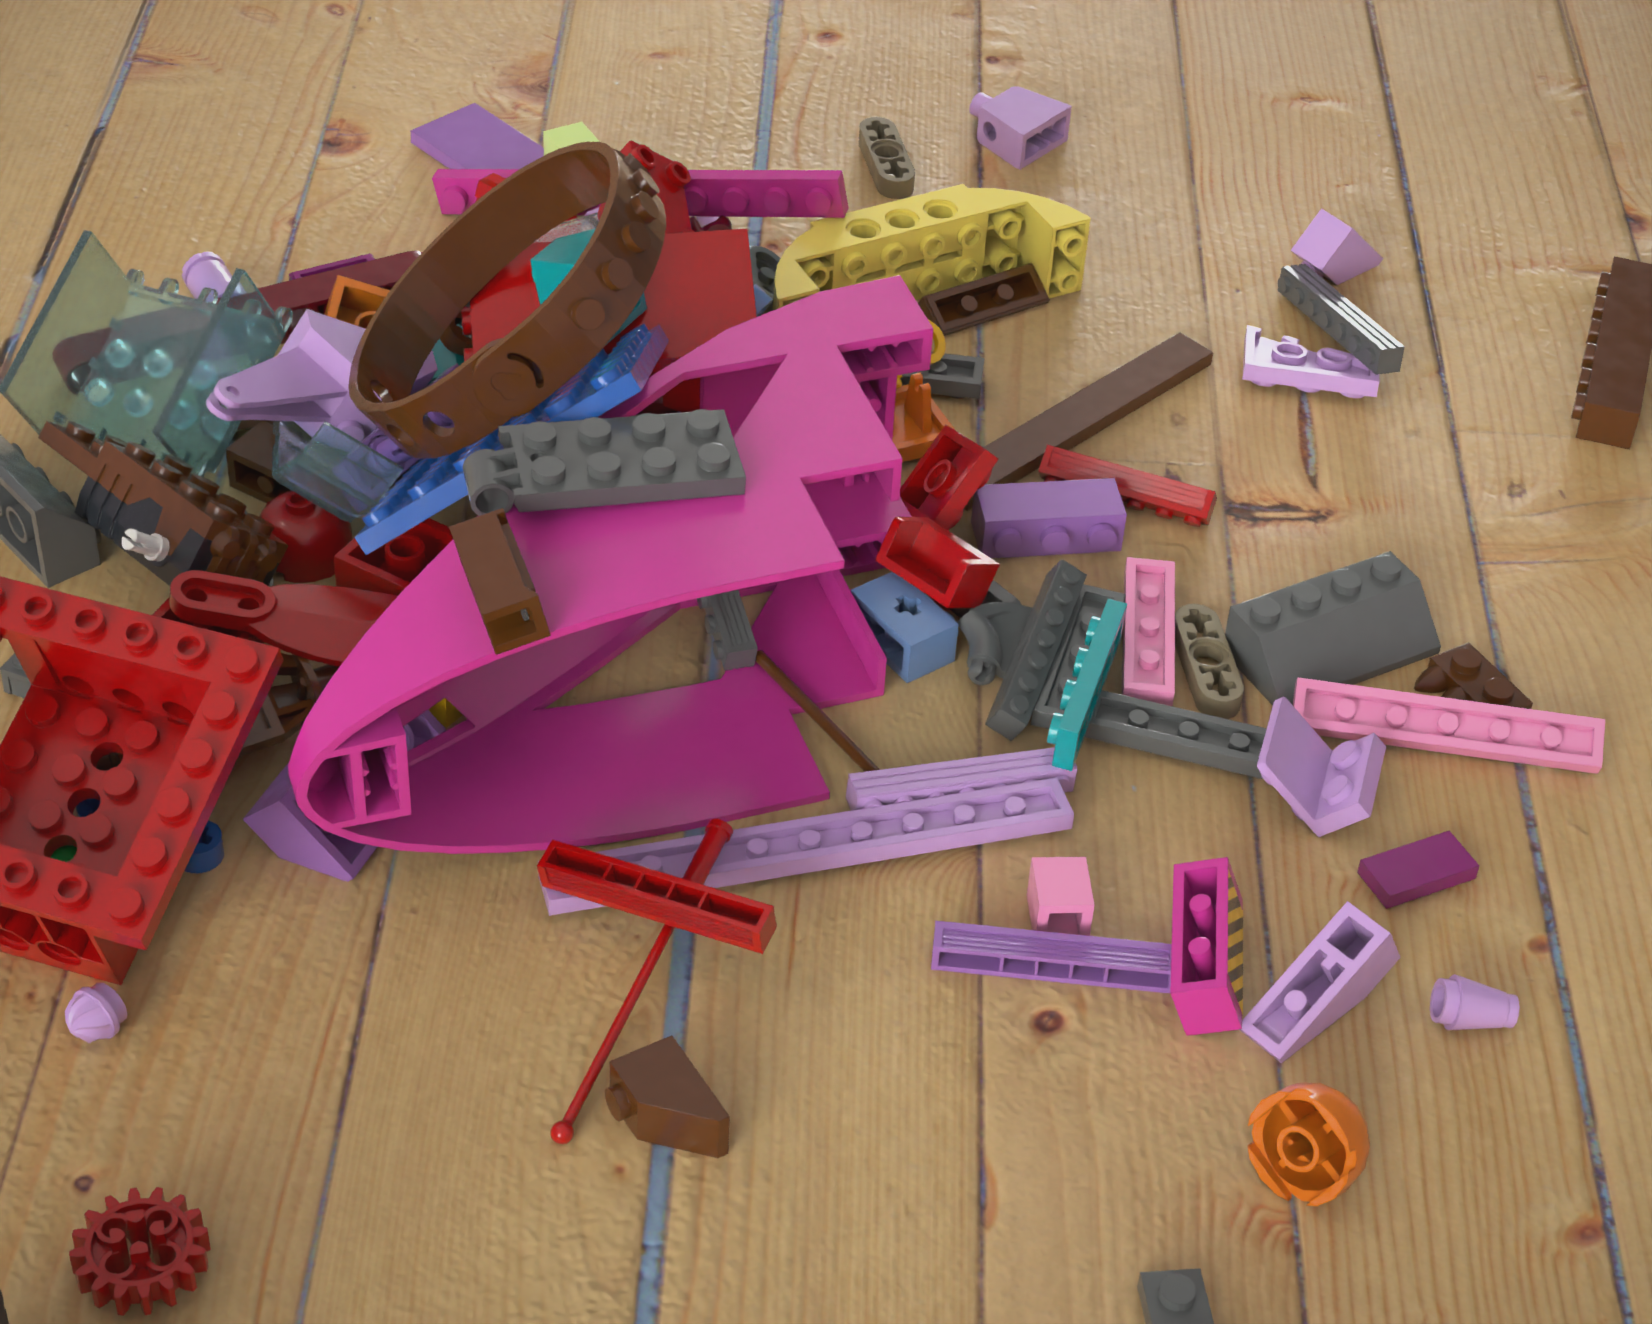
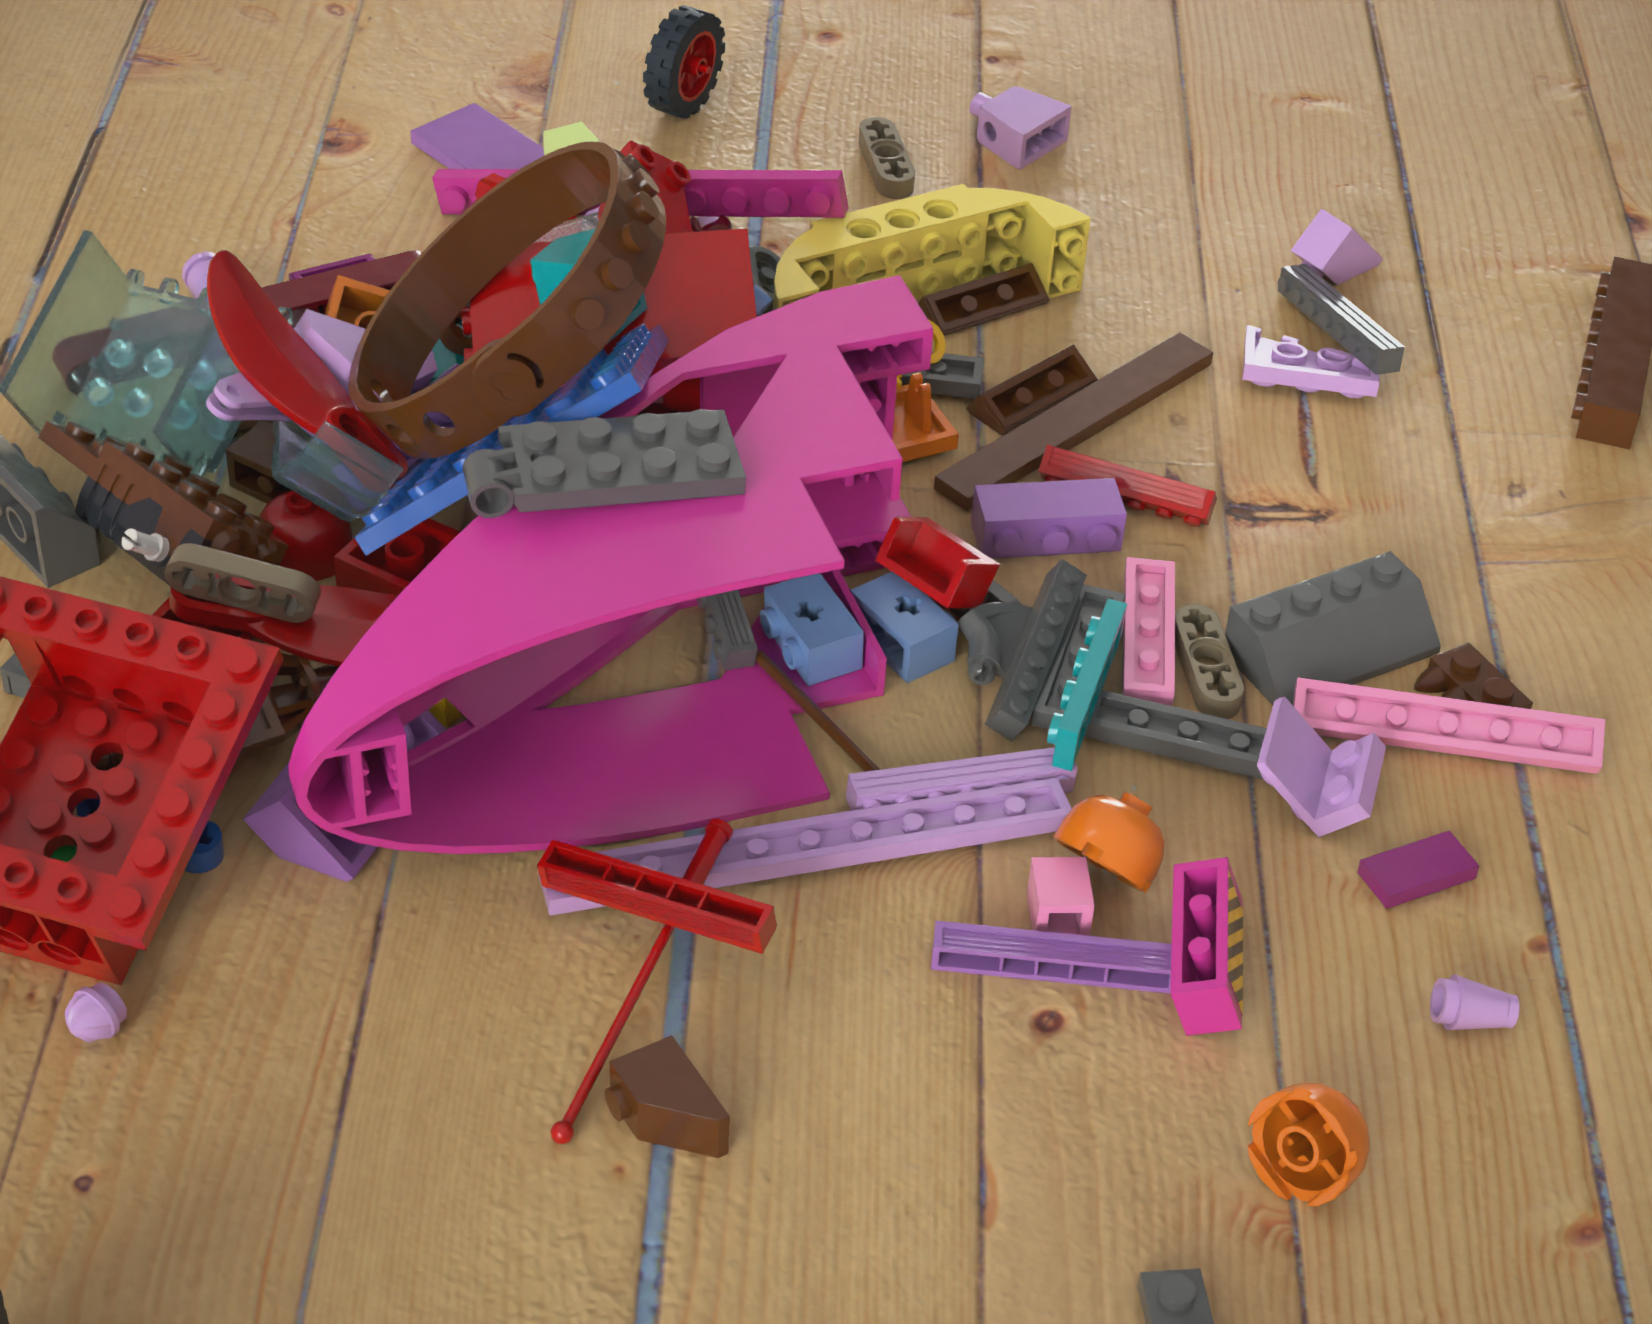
red gear [69,1187,211,1316] -> none
reddish brown window [449,508,551,655] -> none
red plate [900,424,999,530] -> none
lavender slope [1239,901,1401,1063] -> none
none -> dark tan beam [165,543,321,623]
none -> red plant [207,250,408,491]
none -> black wheel [643,5,725,119]
none -> medium blue brick [759,573,864,686]
none -> reddish brown slope [966,345,1098,435]
none -> orange cylinder [1053,791,1165,893]

